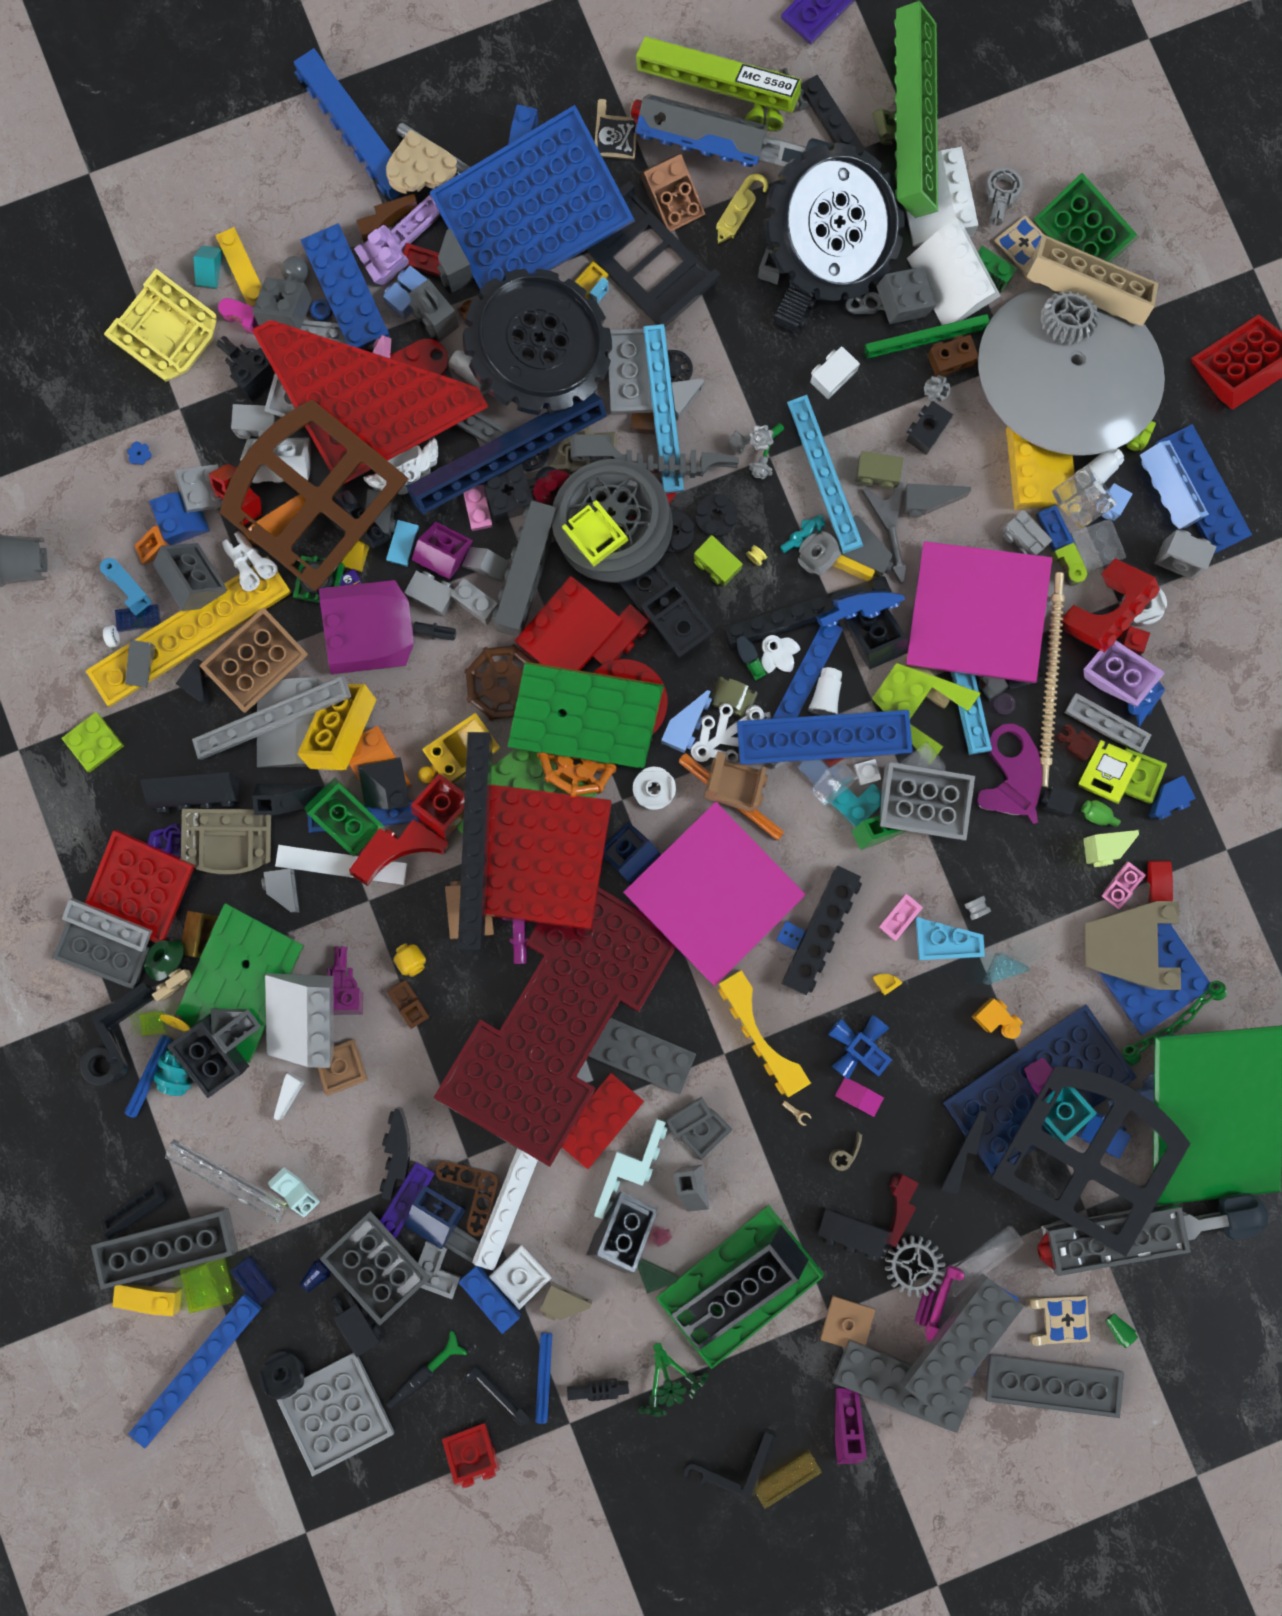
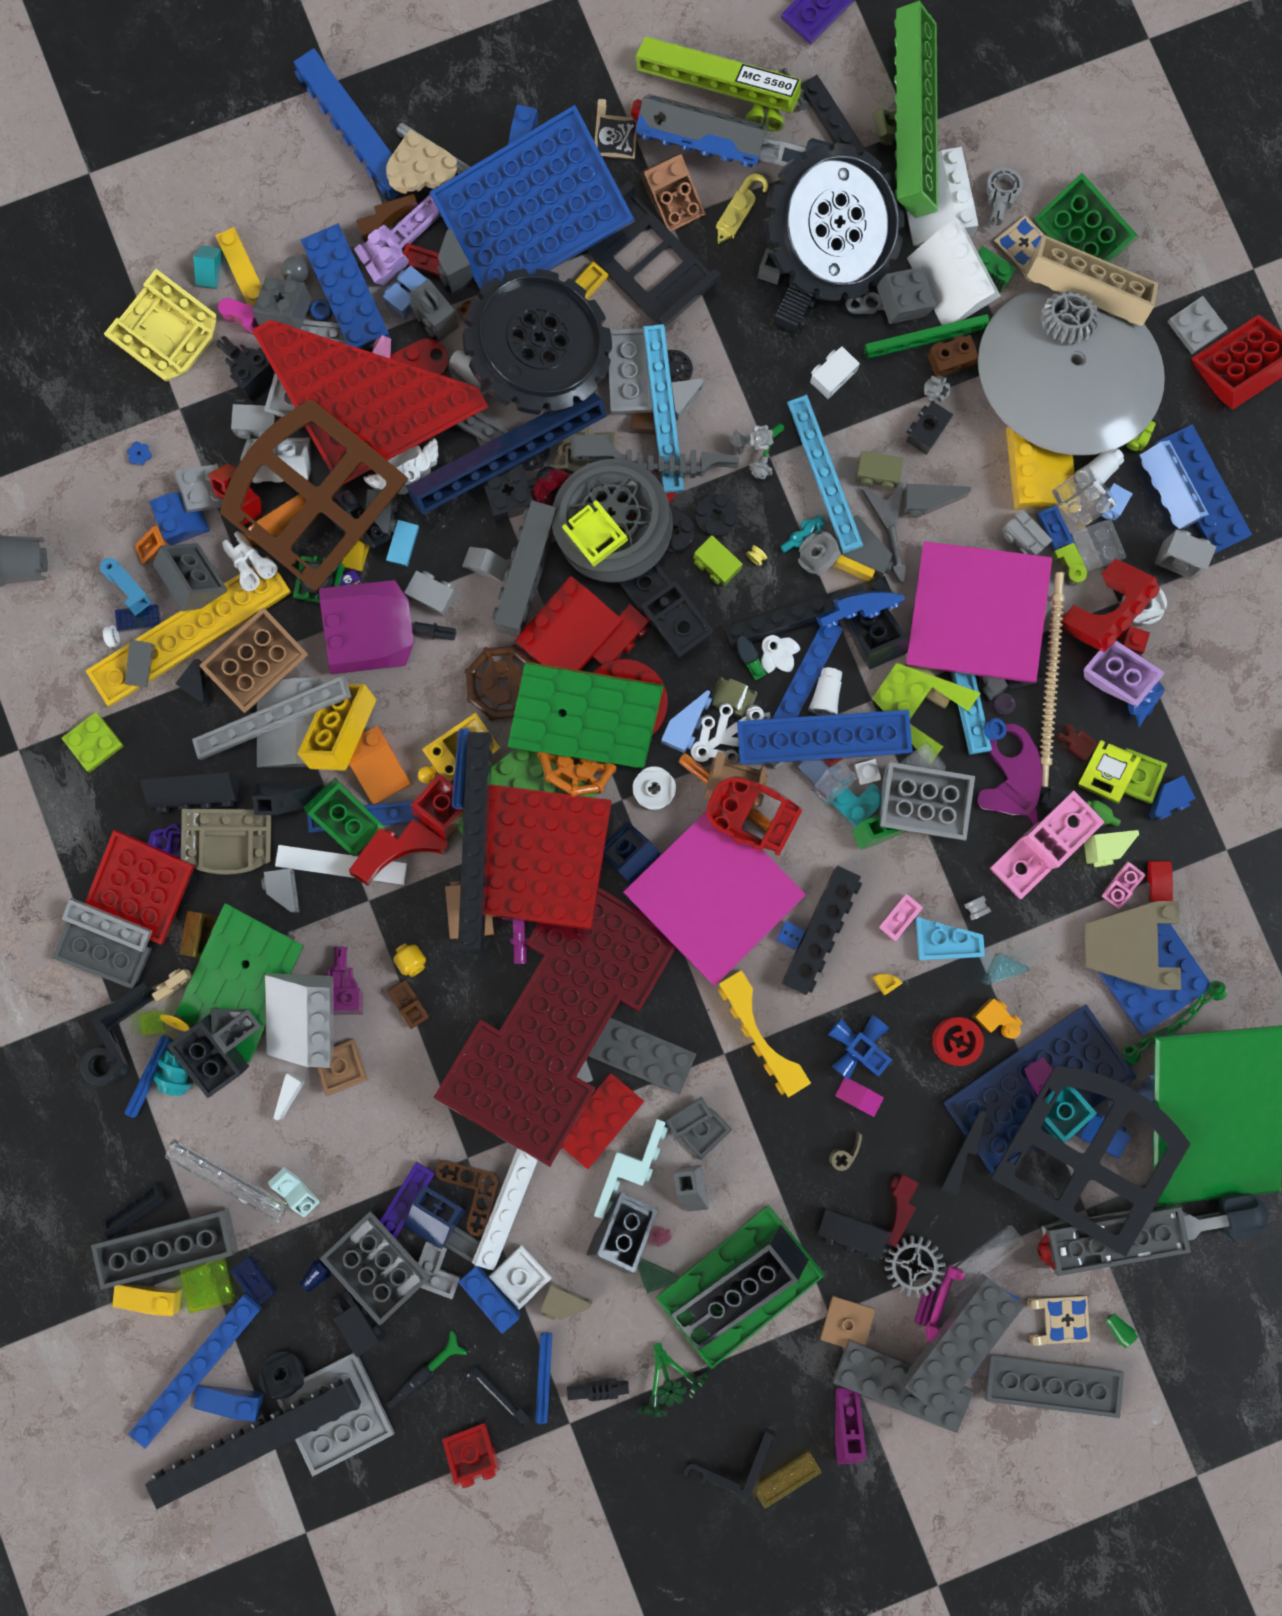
dark green piece [144,939,184,981] -> none
black slope [358,757,410,810] -> none
black slope [380,1107,411,1200] -> none
magenta slope [412,522,473,579] -> none
light grey brick [451,578,499,625] -> none
bright pink plate [464,485,493,531] -> none
medium azure tile [590,277,609,303] -> none
tan hand [782,1101,811,1126] -> none
light grey plate [1064,693,1151,753] -> none
none -> black brick [145,1377,361,1510]
none -> blue slope [194,1385,264,1421]
none -> blue axle [452,728,471,810]
none -> red slope [706,776,803,856]
none -> red wheel [932,1017,984,1066]
none -> blue tile [984,718,1007,741]
none -> bright pink bracket [989,791,1105,899]
none -> light grey plate [1167,296,1228,354]

